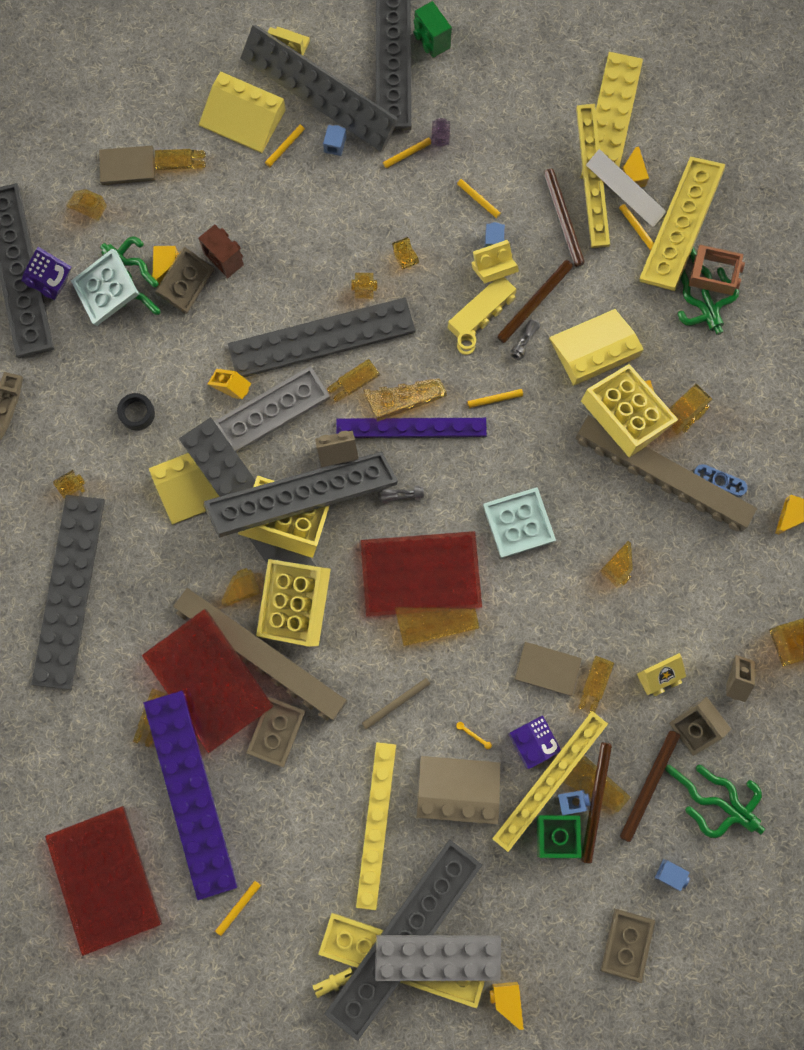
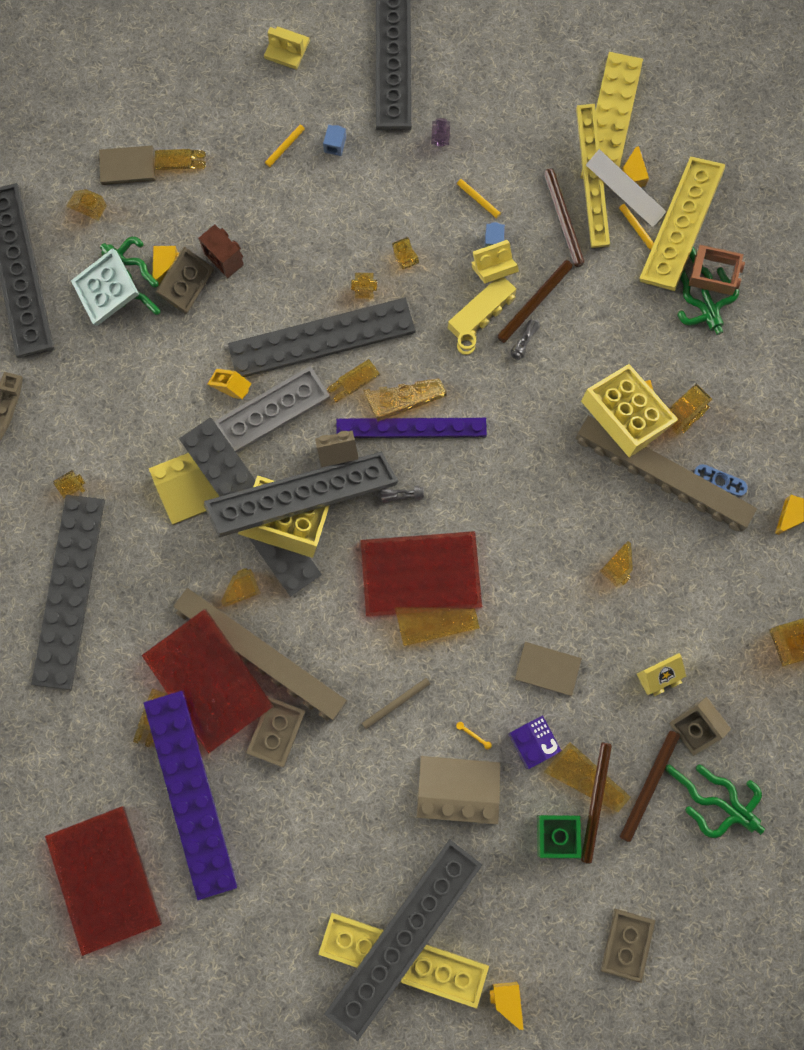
dark purple slope [21,247,72,300] -> none
black tyre [117,393,155,431] -> none
light yellow slope [199,71,286,153] -> none
yellow bar [215,881,261,936] -> none
dark grey plate [240,25,398,152] -> none
light yellow slope [256,559,331,646] -> none
light yellow pin [312,967,353,998] -> none
light yellow plate [356,742,396,910] -> none
light grey plate [375,935,501,981] -> none
yellow bar [383,137,432,168] -> none
green brick [413,1,452,58] -> none
yellow bar [467,389,523,408] -> none
light aqua plate [483,487,556,559] -> none
light yellow plate [492,711,608,852] -> none
light yellow slope [549,309,644,386] -> none
medium blue brick [558,790,591,815] -> none
clear yellow hinge [578,656,614,713] -> none
medium blue brick [655,859,690,891] -> none
dark tan slope [726,655,755,702] -> none

